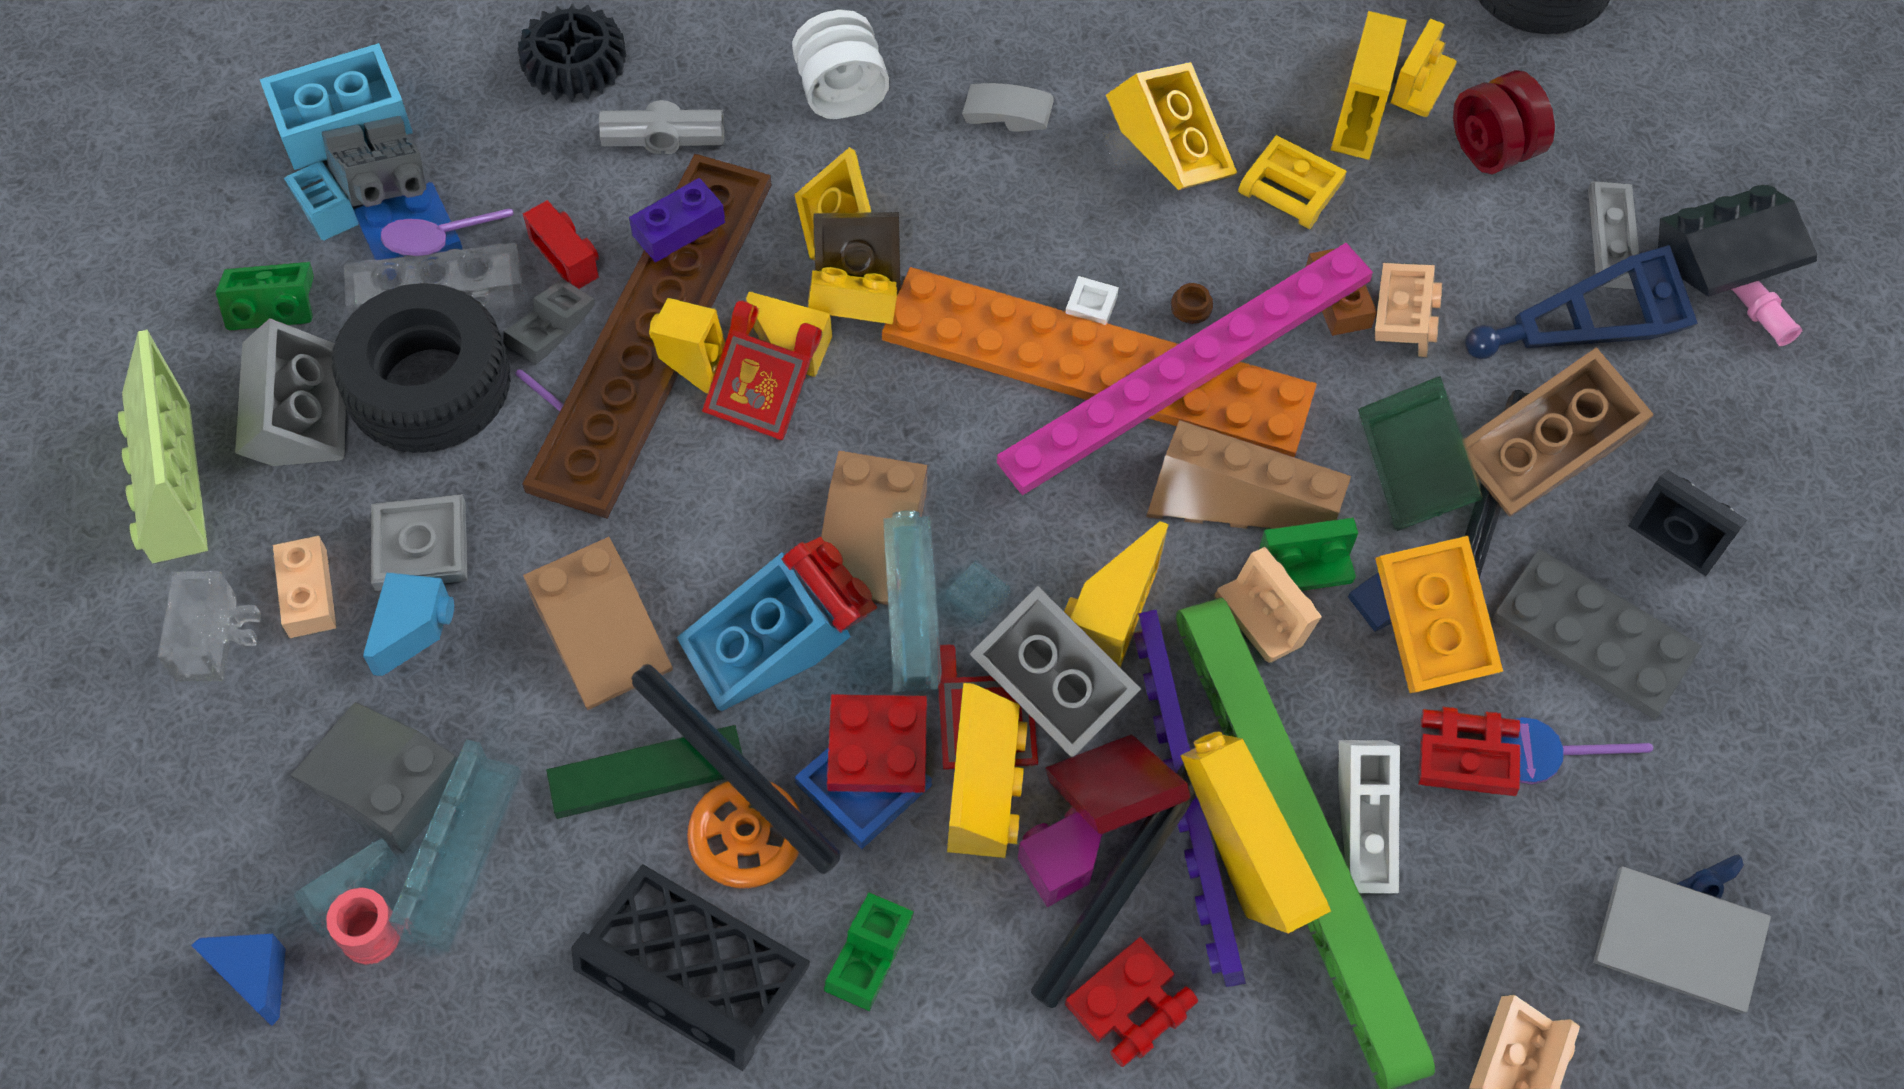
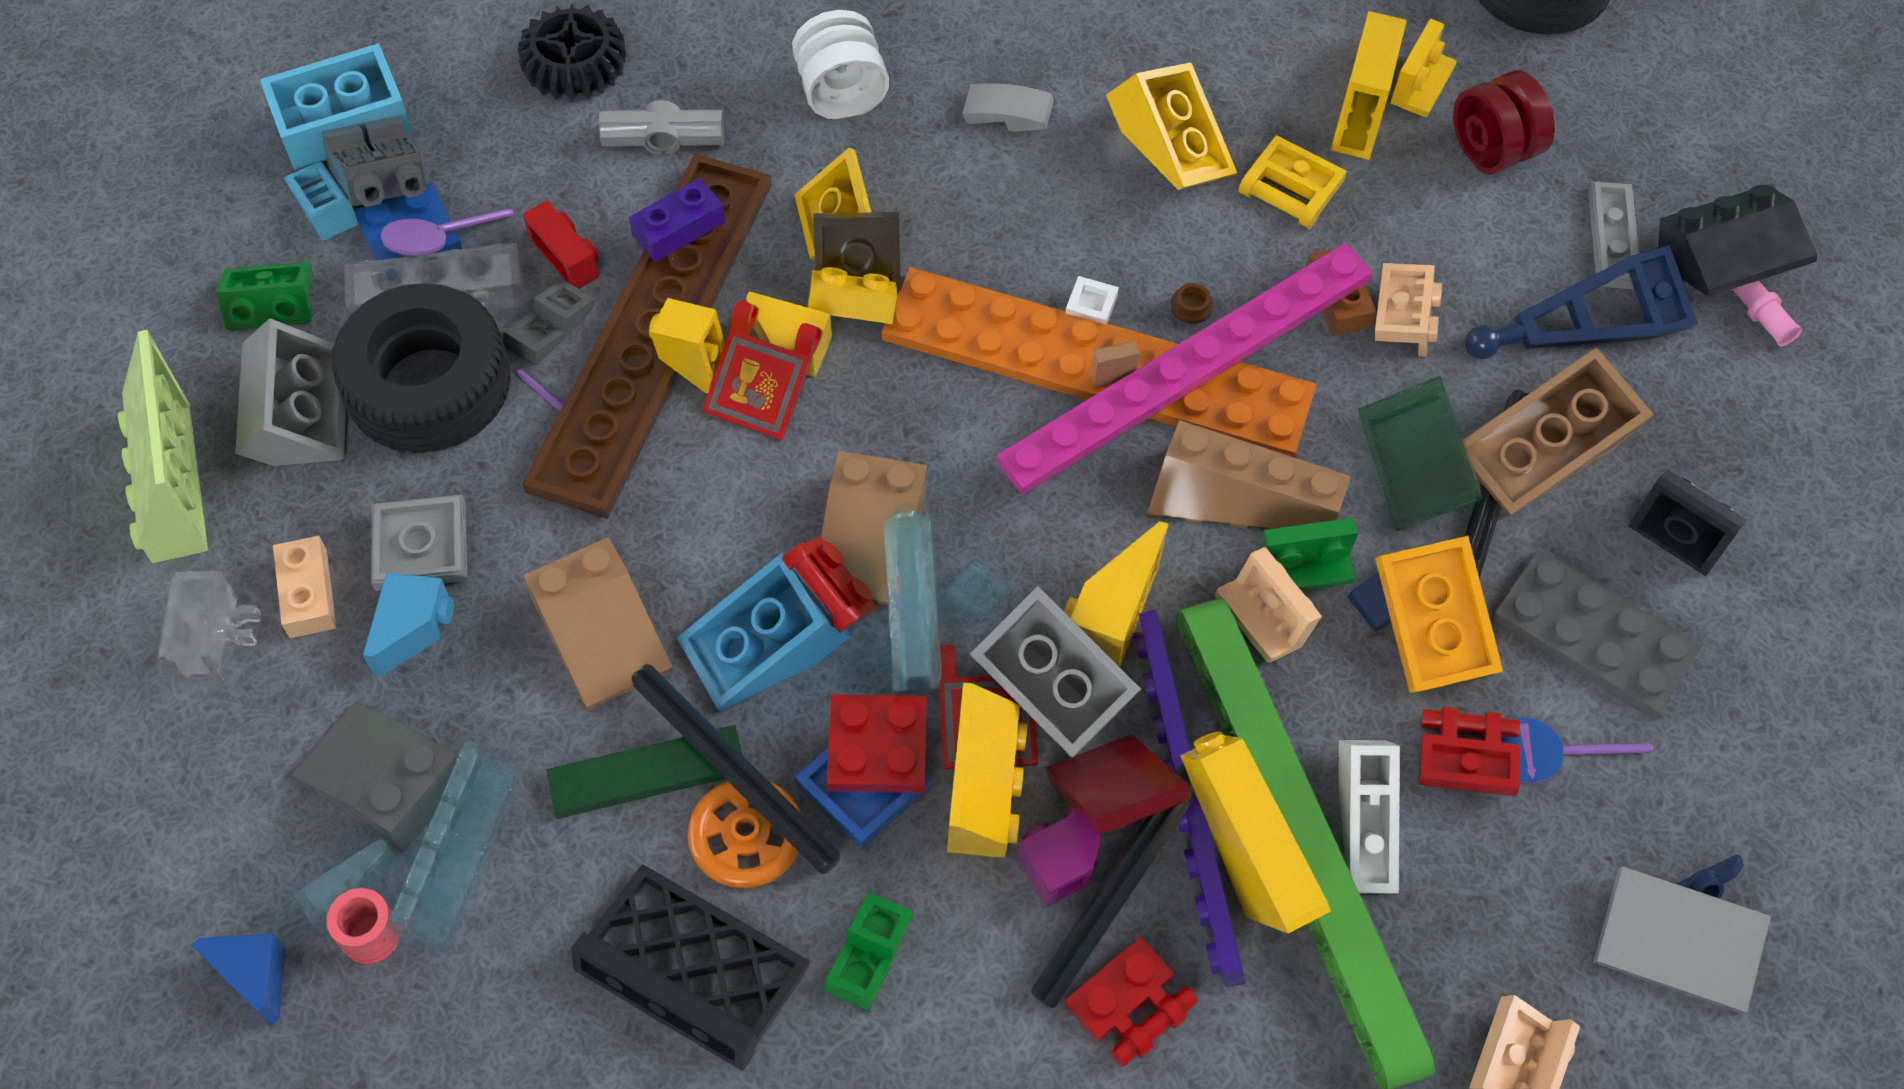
none -> medium nougat tile [1090,341,1140,387]

